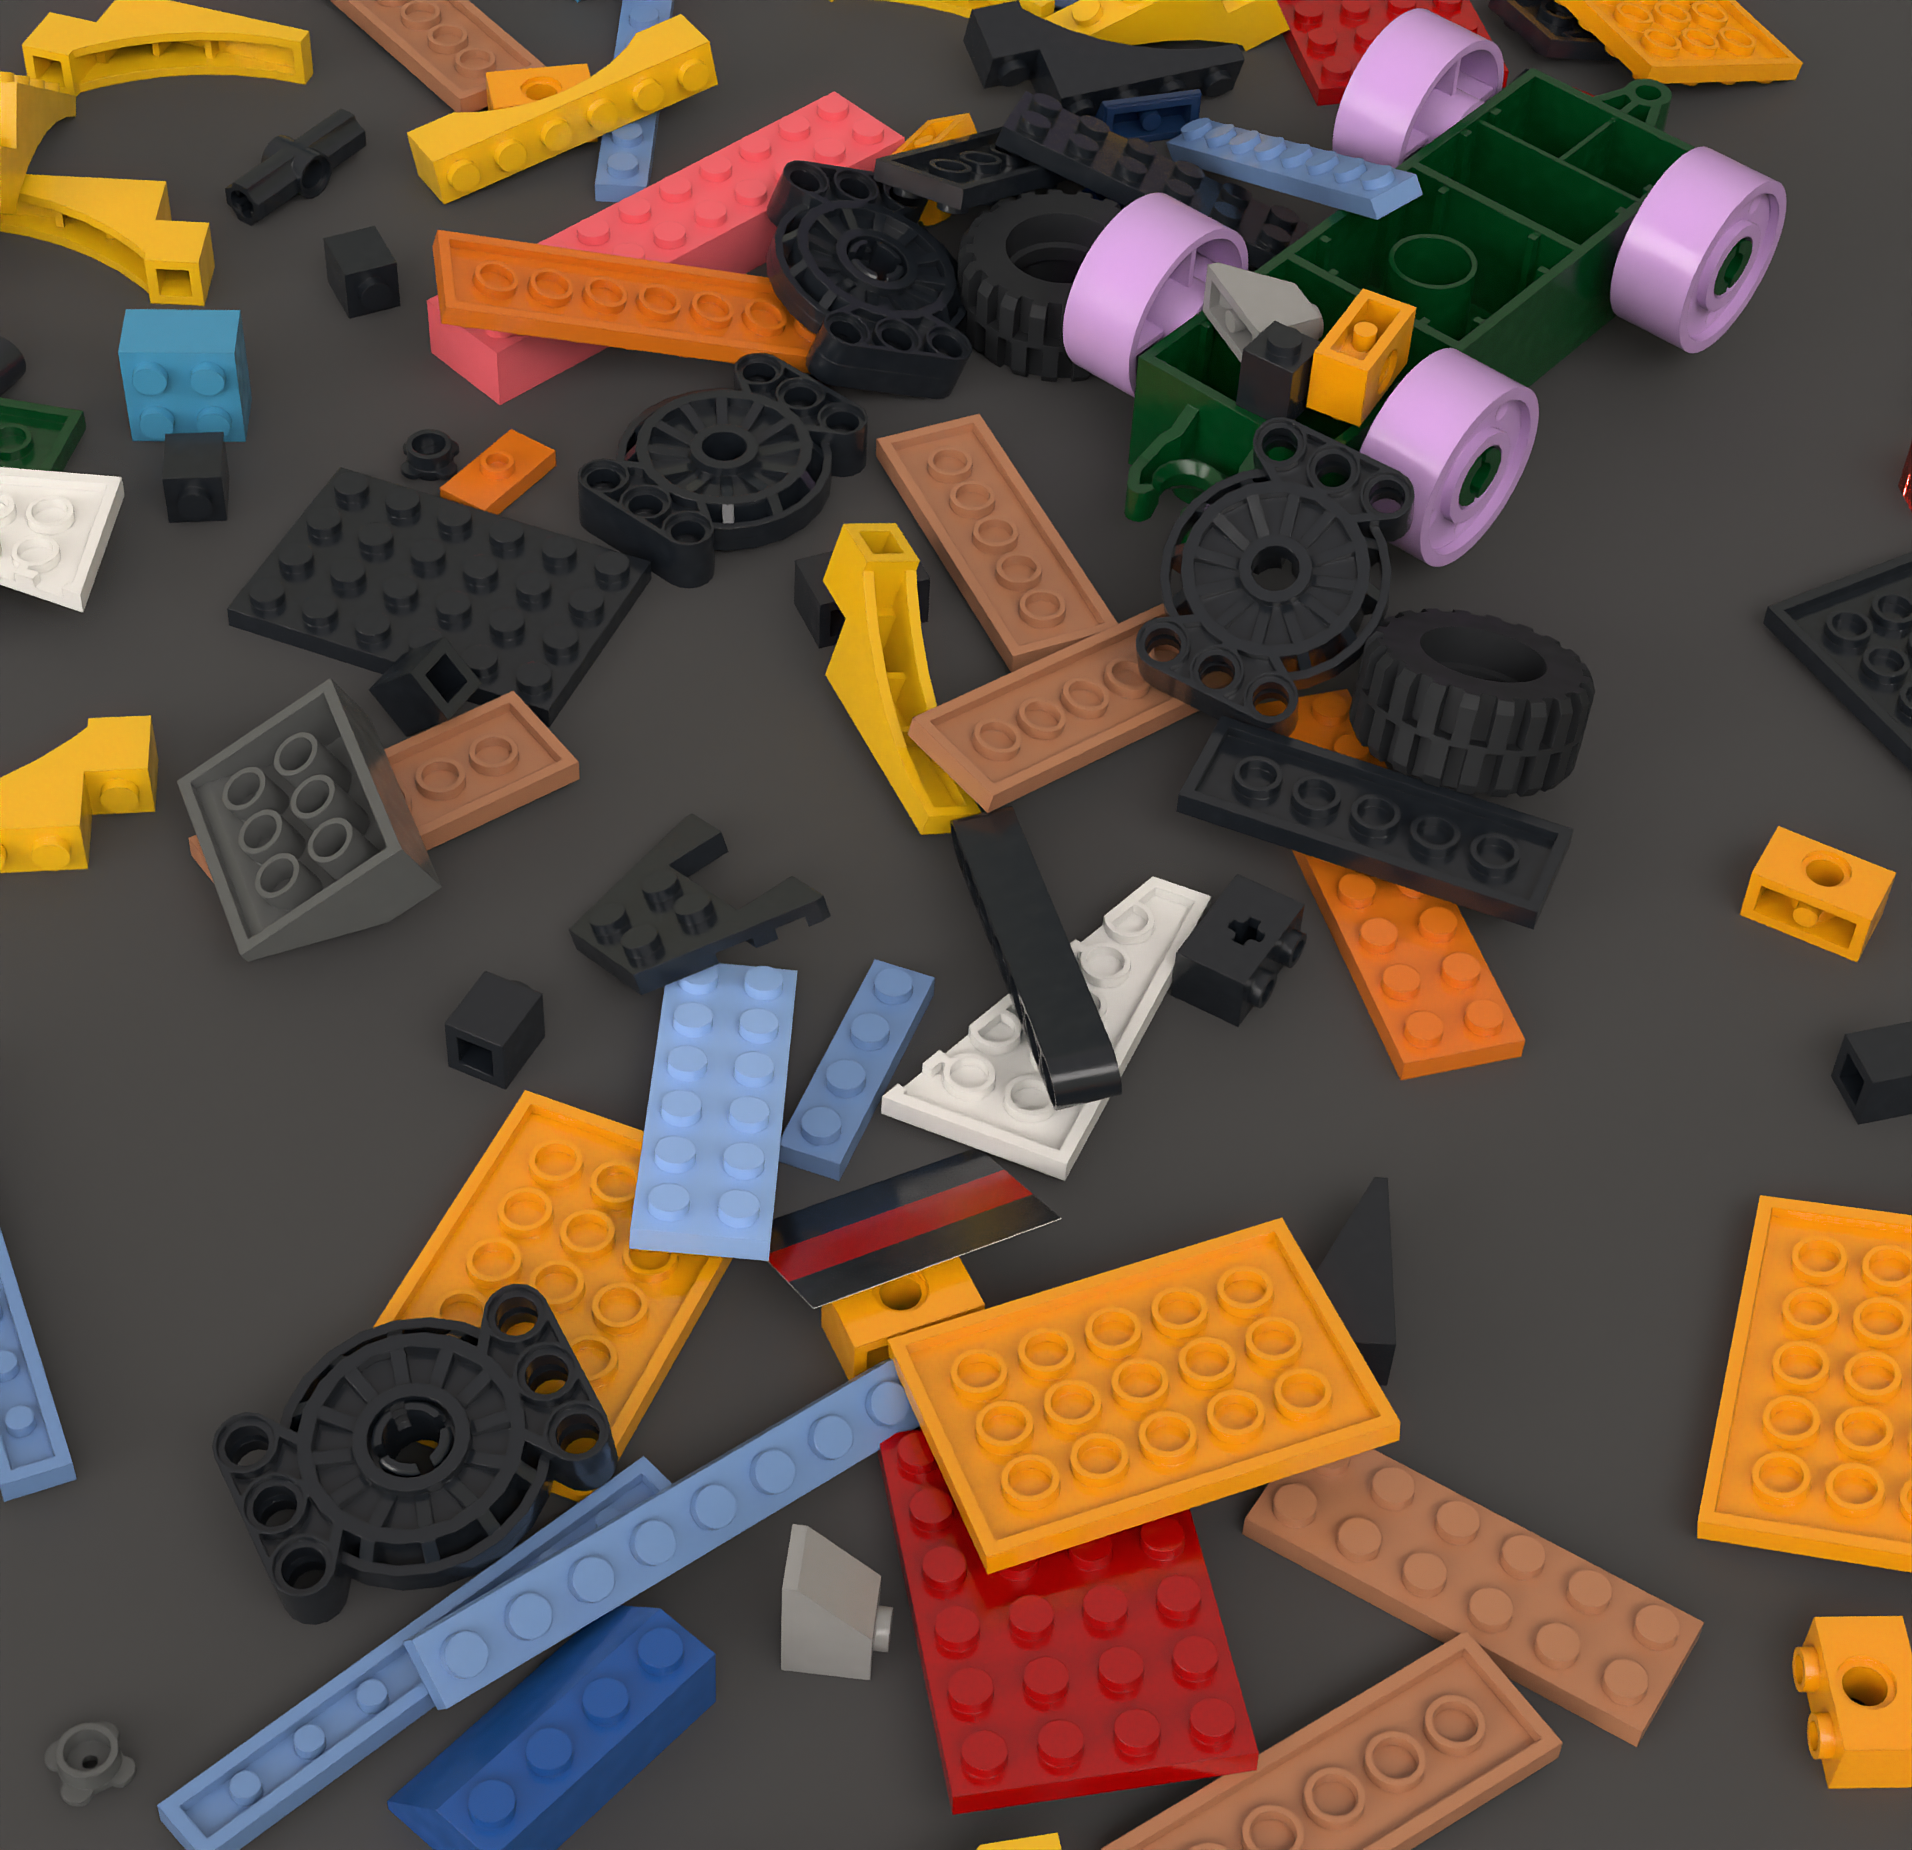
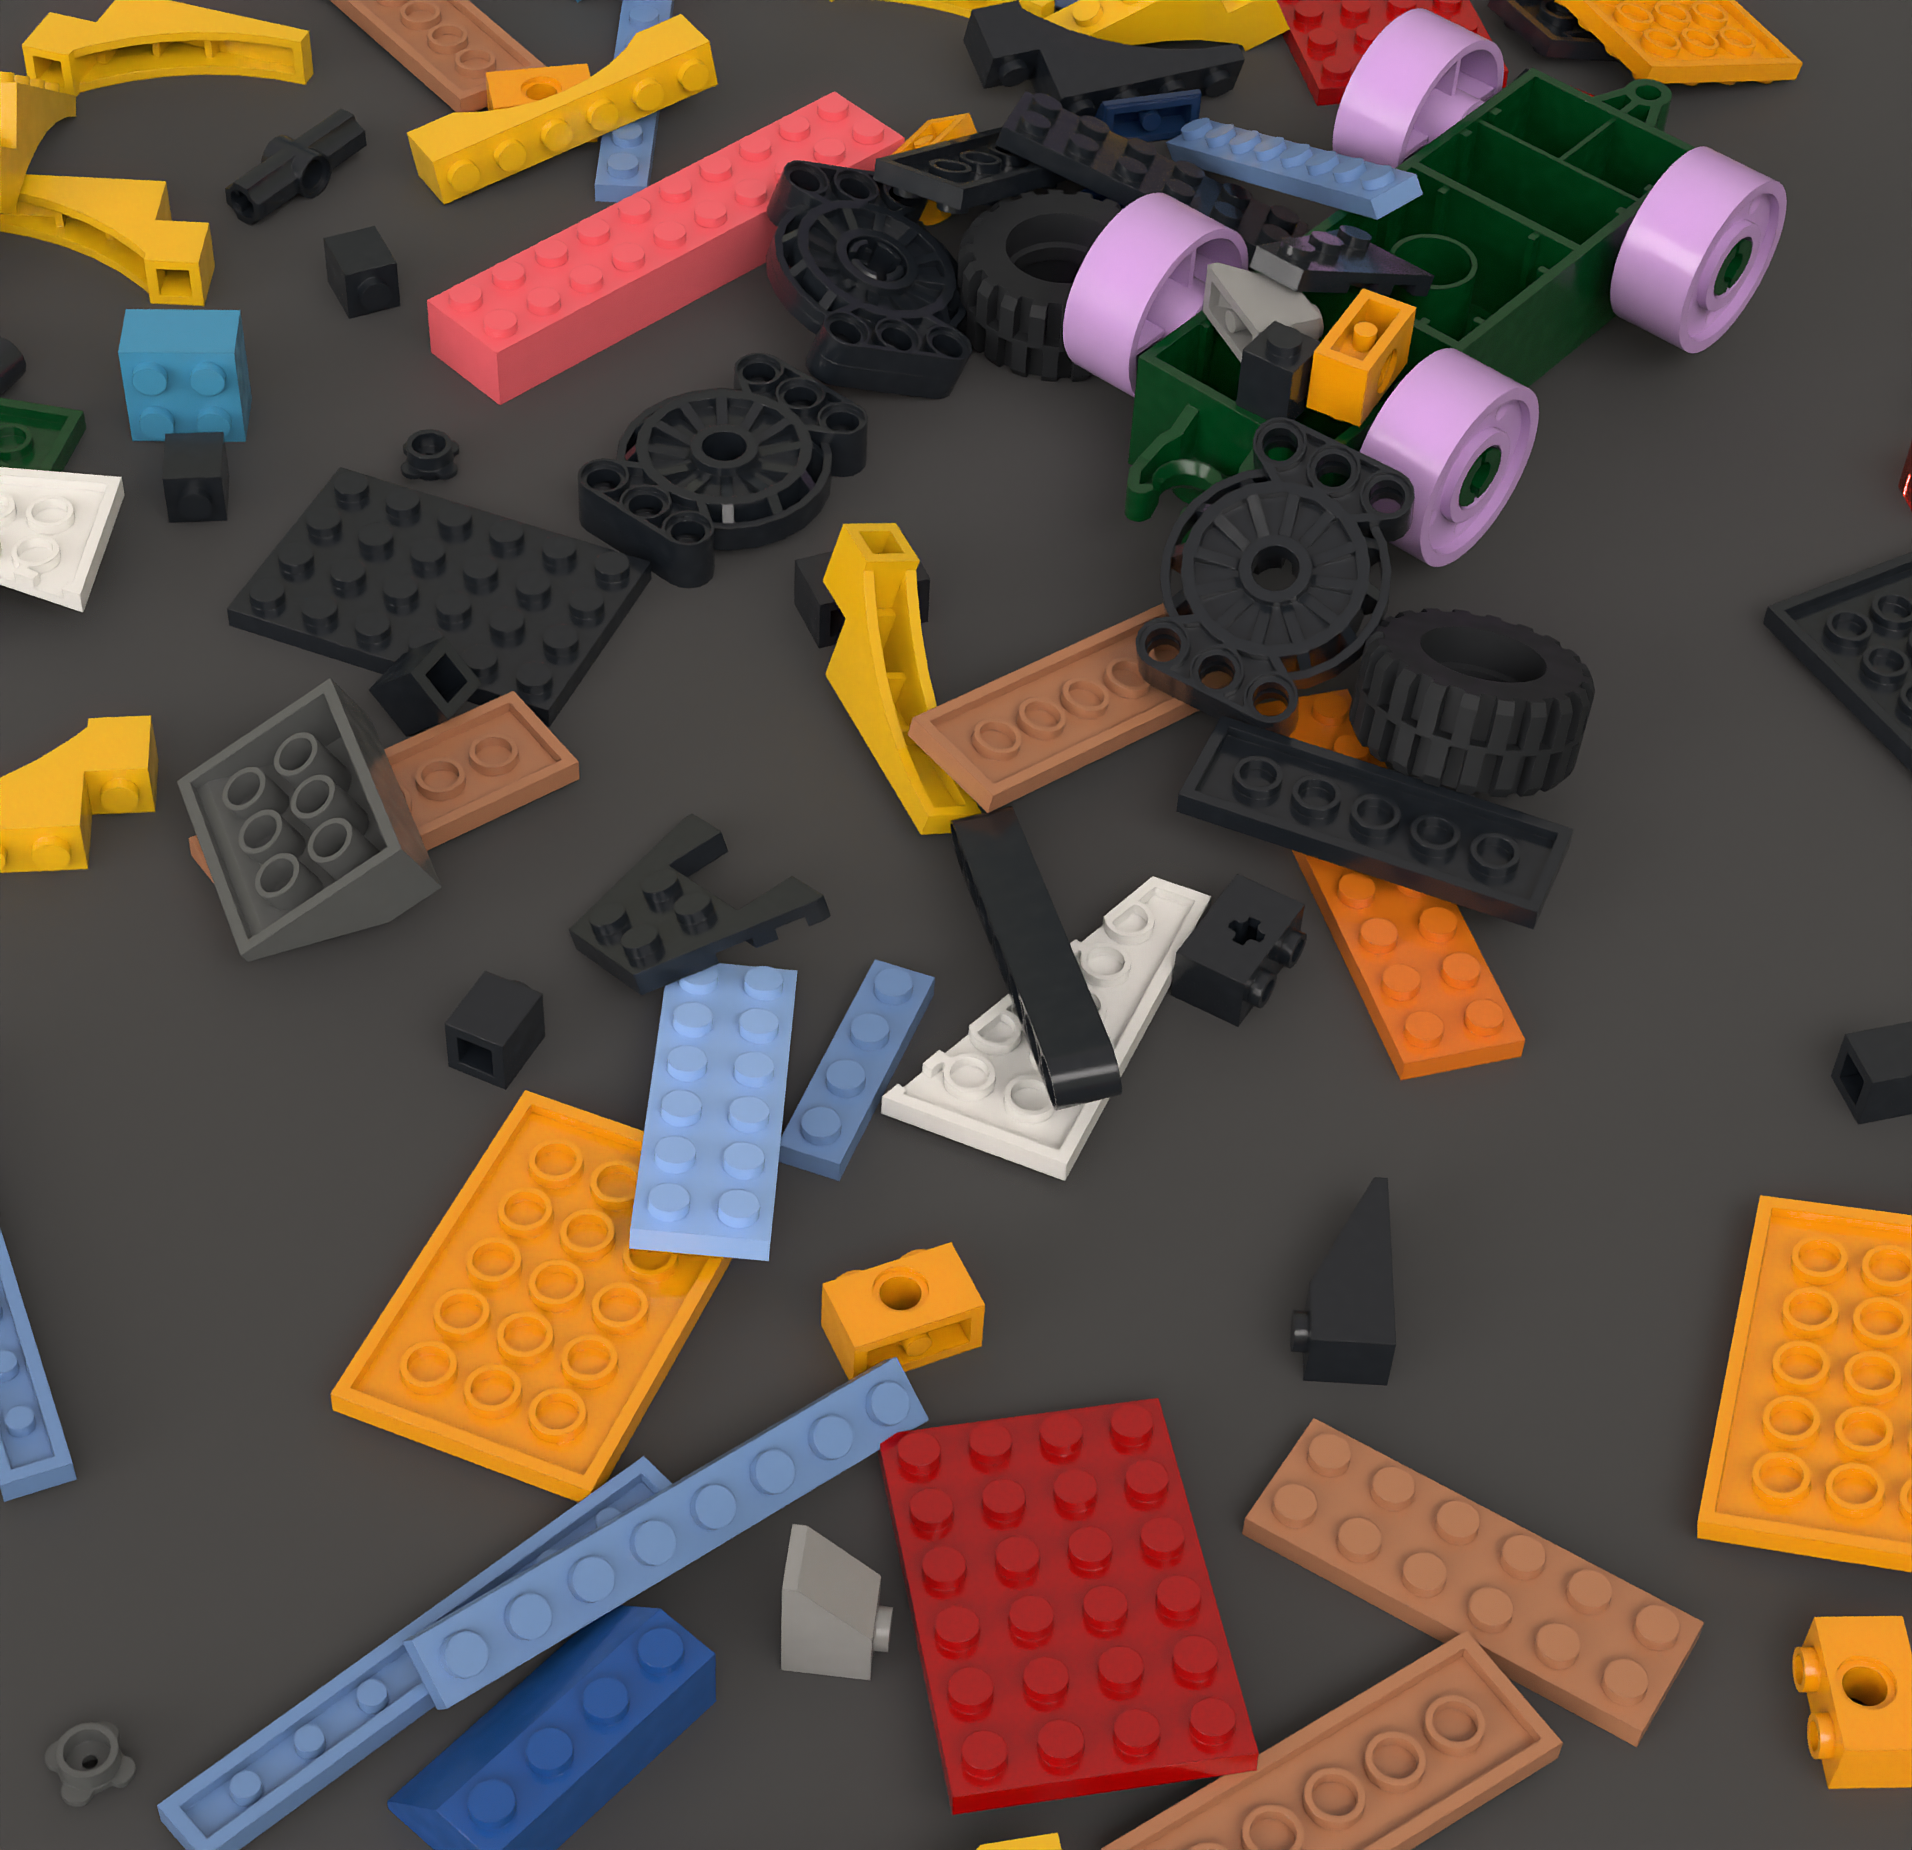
black piece [212,1284,618,1625] -> none
orange plate [432,230,816,374] -> none
orange plate [440,429,556,515] -> none
black sticker [768,1148,1062,1309] -> none
nougat plate [876,414,1118,672] -> none
light orange plate [887,1218,1401,1574] -> none
light orange brick [1740,826,1896,962] -> none
none -> black wing [1250,225,1435,296]

